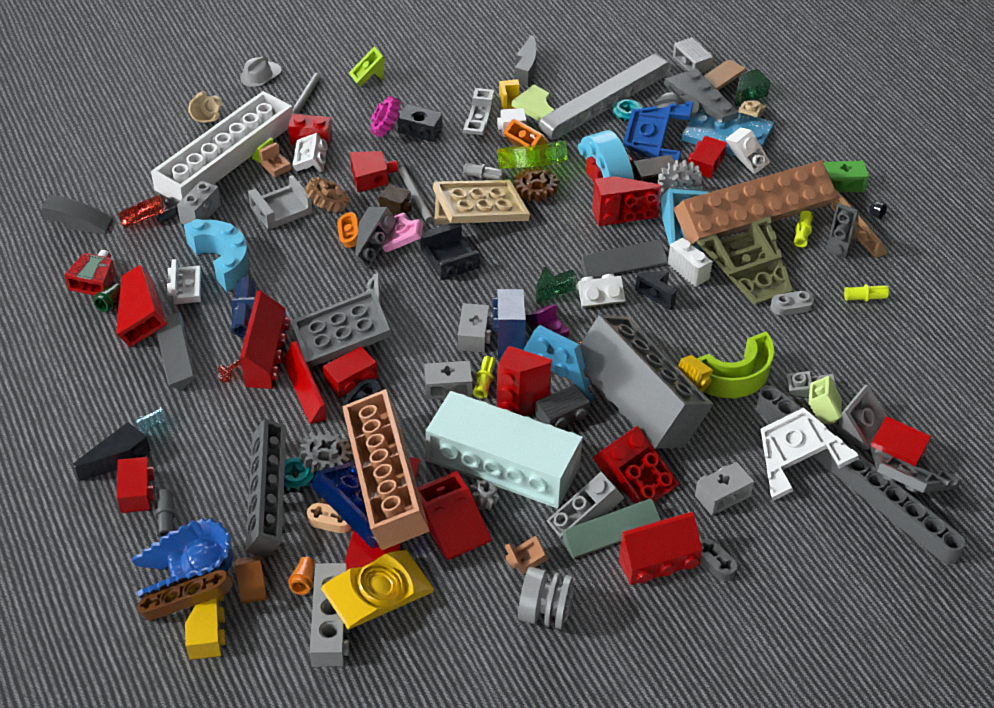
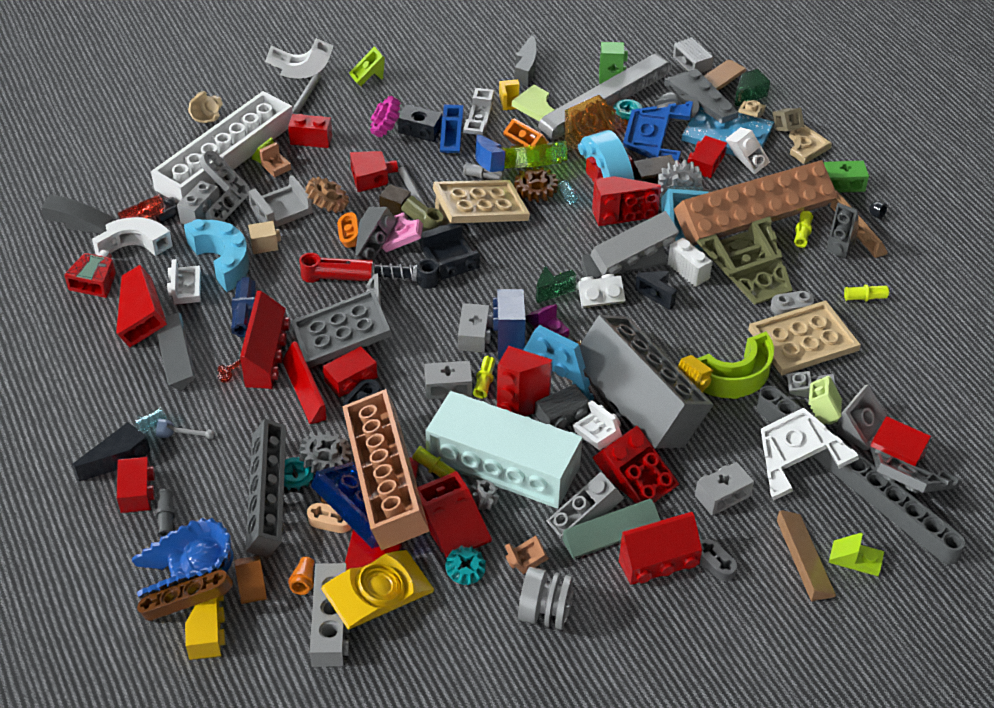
dark green cone [93,283,121,312] -> none
light grey piece [240,57,282,87] -> none
white bracket [293,133,328,173] -> none
white brick [497,108,526,137] -> none
none -> white arch [92,217,173,256]
none -> hinge [156,419,215,439]
none -> light grey beam [200,151,250,222]
none -> tan brick [248,221,281,254]
none -> white arch [265,38,333,79]
none -> piece [299,252,439,289]
none -> olive piece [401,196,443,232]
none -> neon yellow axle [412,446,456,477]
none -> blue slope [440,104,464,153]
none -> teal gear [445,545,486,585]
none -> blue slope [475,135,505,172]
none -> clear light blue pin [558,180,579,204]
none -> clear orange wing [565,95,628,153]
none -> white bracket [573,401,622,450]
none -> light grey brick [590,211,679,275]
none -> bright green brick [599,42,628,84]
none -> tan plate [748,301,861,376]
none -> dark tan brick [773,107,805,131]
none -> medium nougat slope [777,510,836,601]
none -> tan tile [789,125,832,164]
none -> lime slope [828,533,884,576]

